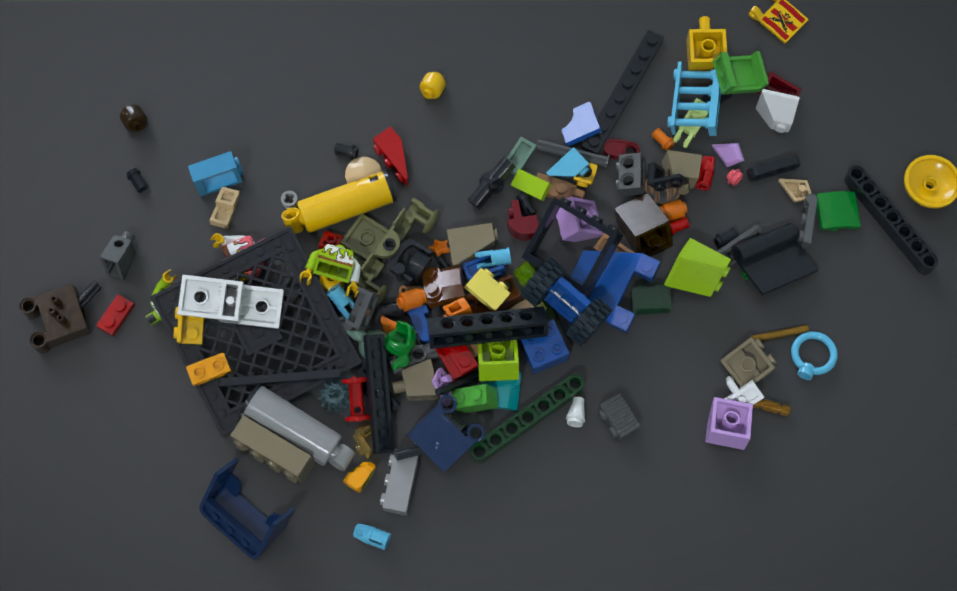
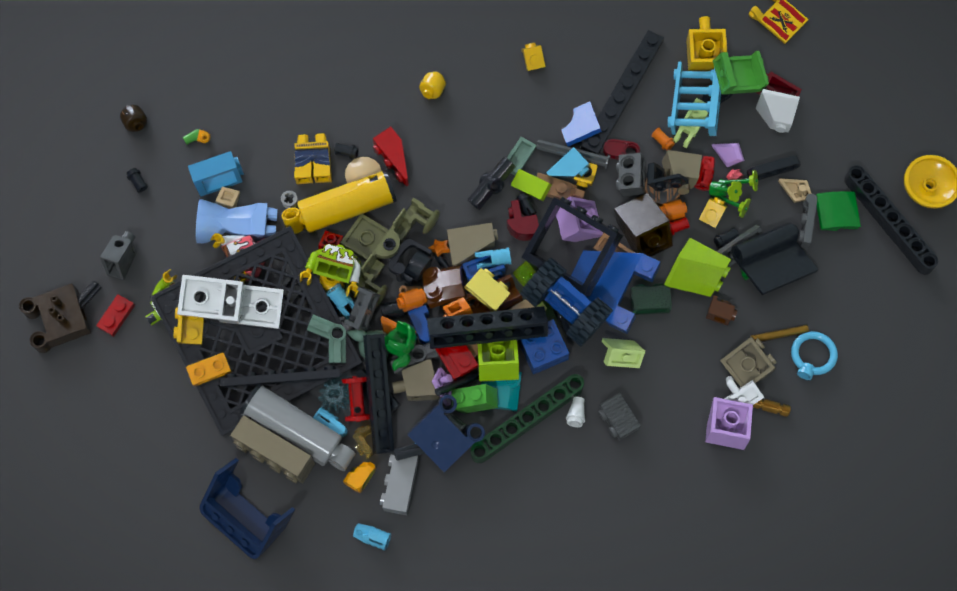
none -> arm [182,129,210,145]
none -> light blue hips [196,199,278,243]
none -> hips [294,133,332,184]
none -> sand green piece [307,314,346,363]
none -> medium azure hinge [313,407,348,437]
none -> yellow bracket [521,42,545,71]
none -> yellowish green panel [601,338,645,368]
none -> yellow bracket [699,197,727,228]
none -> reddish brown brick [706,295,737,326]
none -> plant [709,170,758,218]

